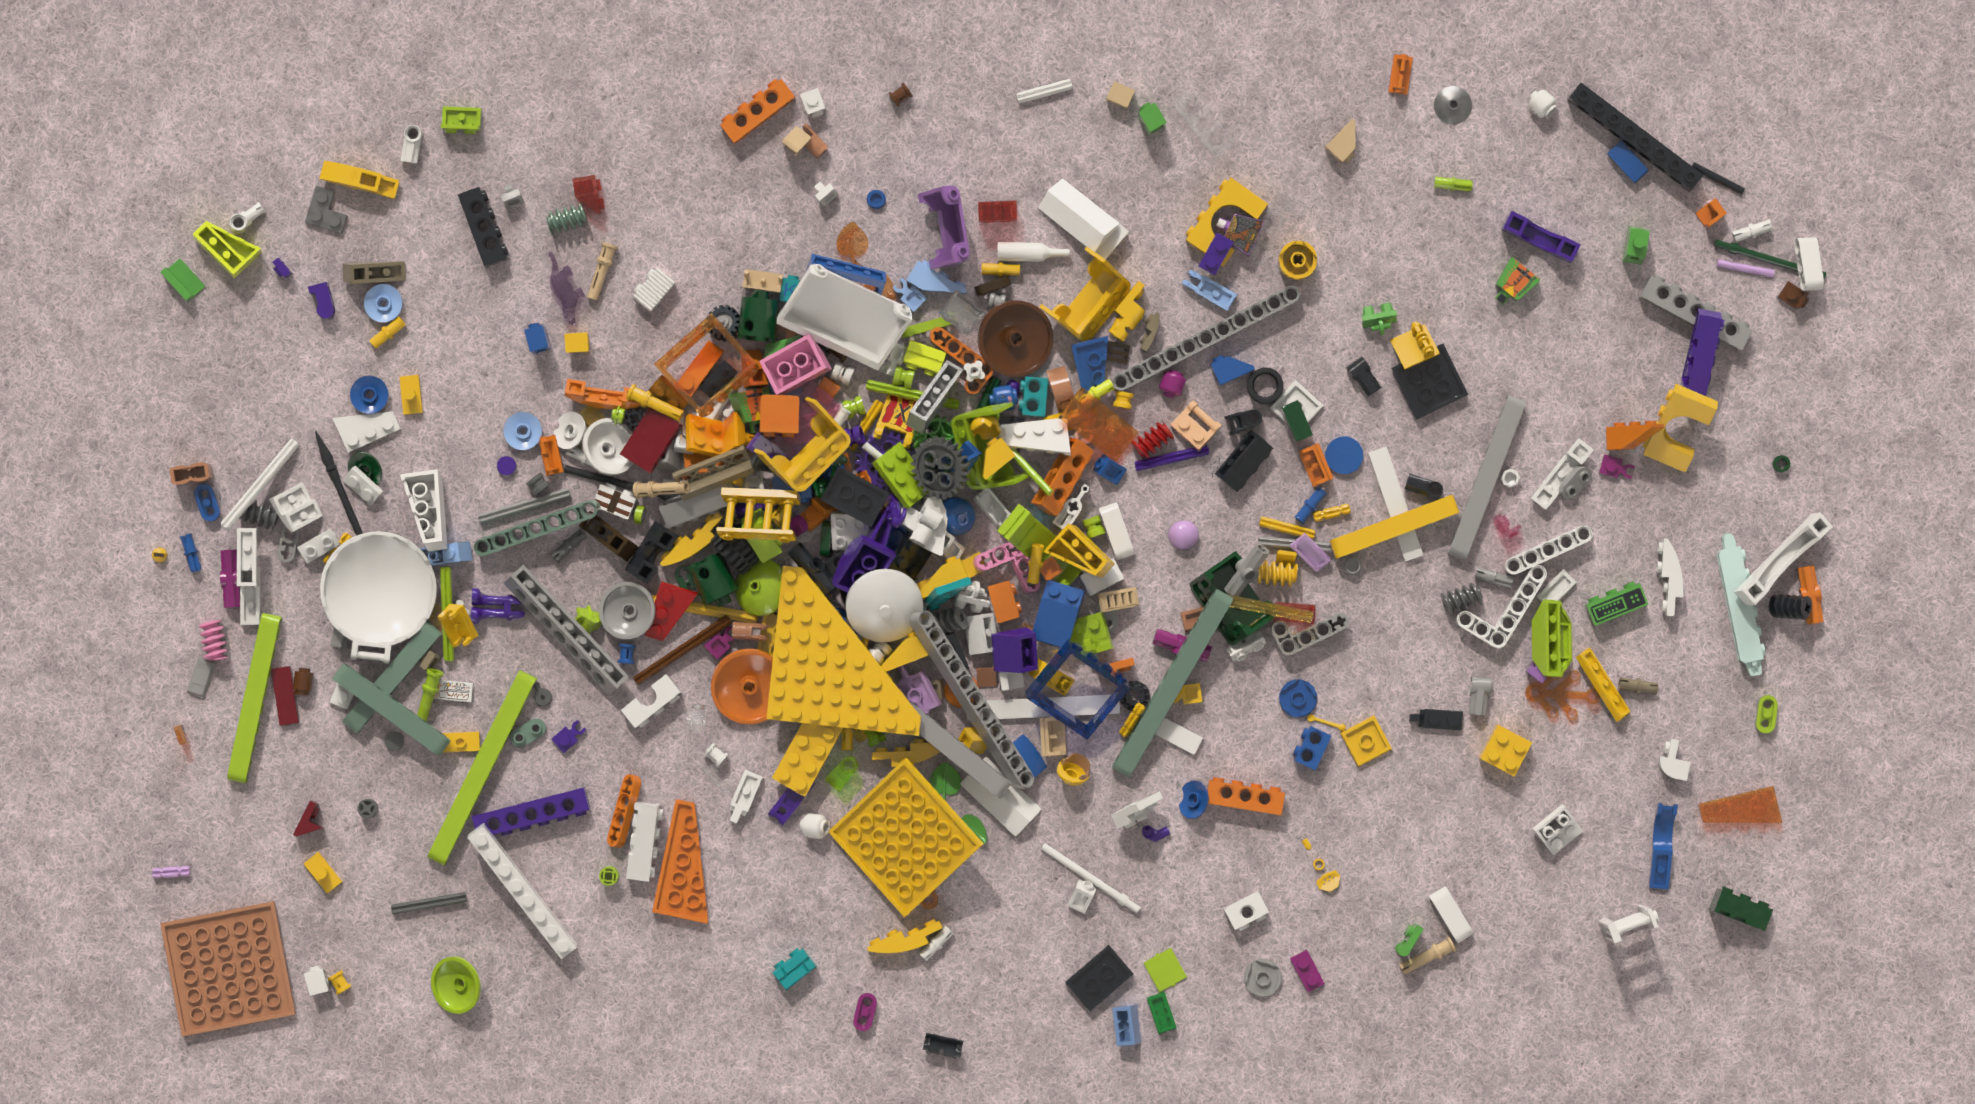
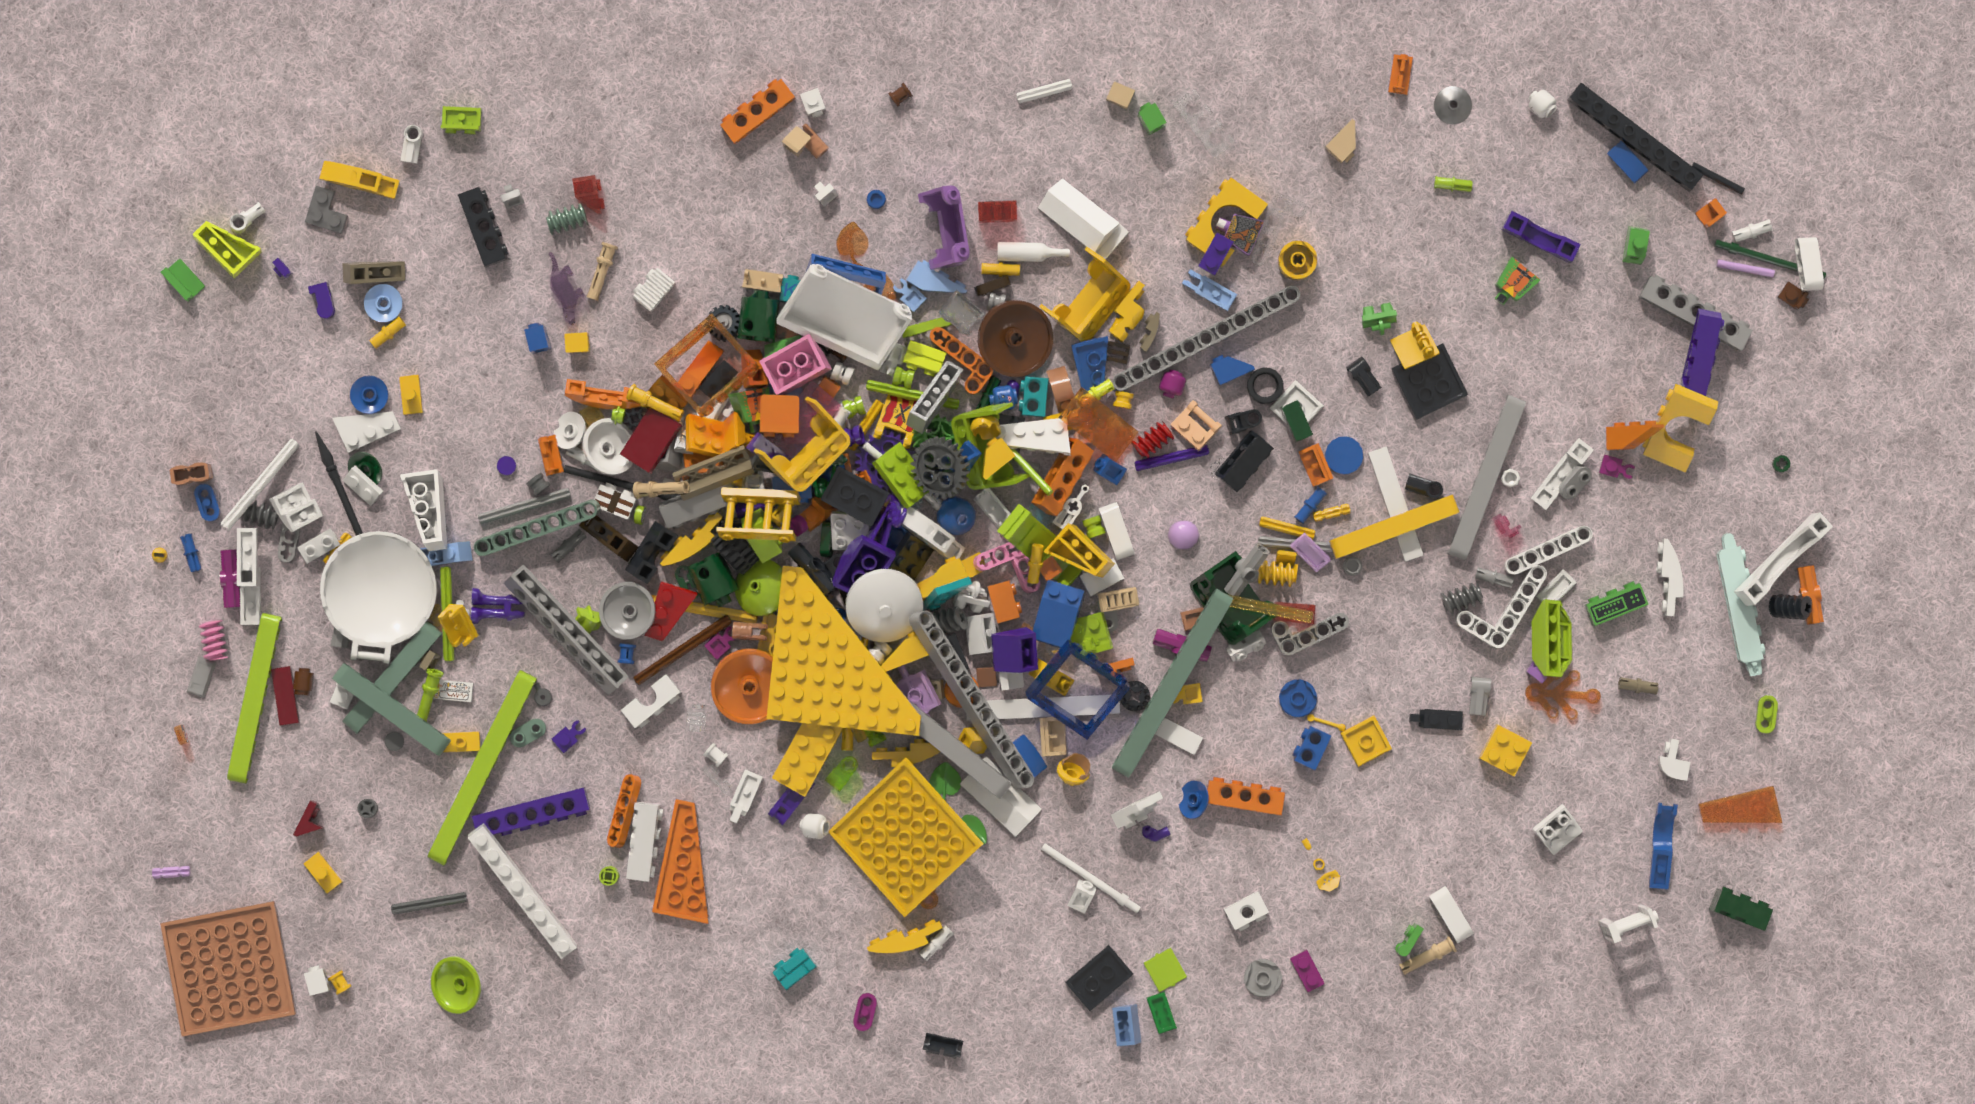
light blue dish [503,412,542,450] -> none
white panel [910,496,948,556] -> none
white plate [964,361,985,382] -> none
yellow axle [1119,703,1146,737] -> none
yellow tile [1576,647,1631,722] -> none

